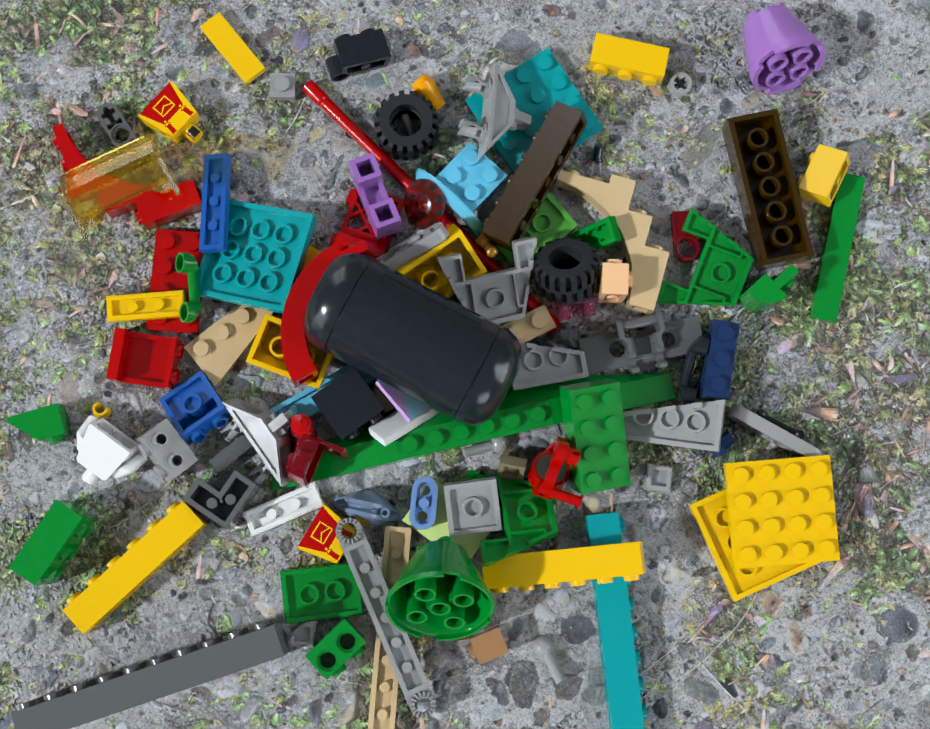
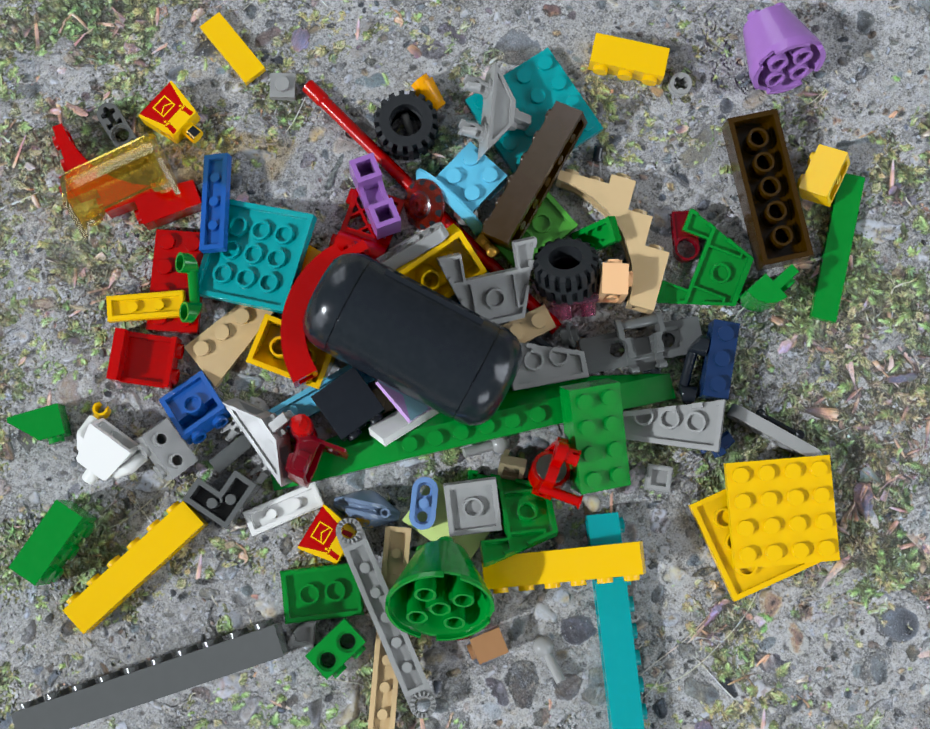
black hinge [325,28,391,82] -> none

